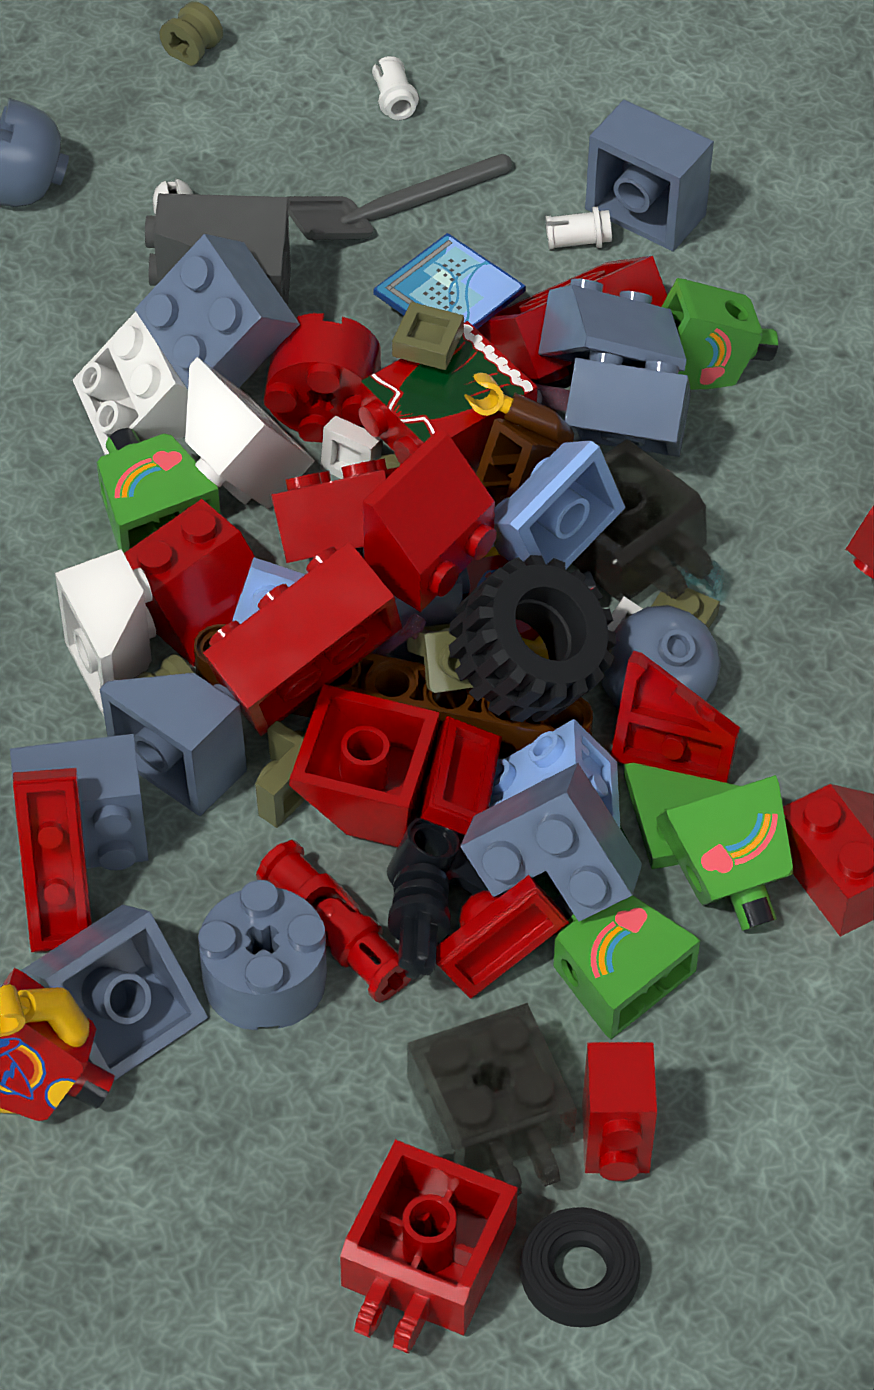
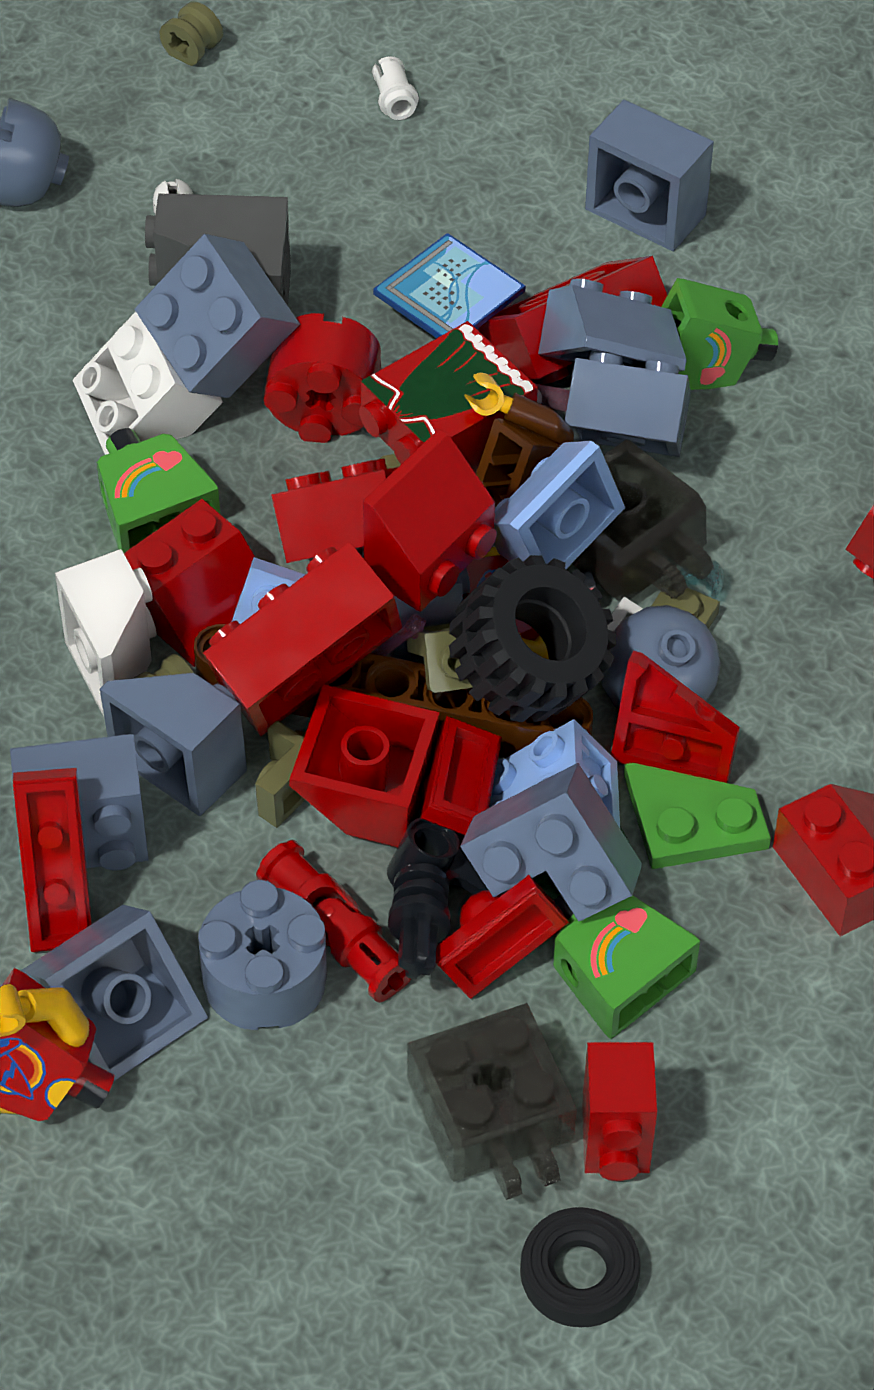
white slope [185,357,315,509] -> none
dark grey piece [287,154,512,240] -> none
white plate [320,416,383,479] -> none
red hinge [340,1139,518,1354] -> none
olive plate [392,302,464,370] -> none
white pin [546,206,612,250] -> none
bright green torso [656,775,793,931] -> none

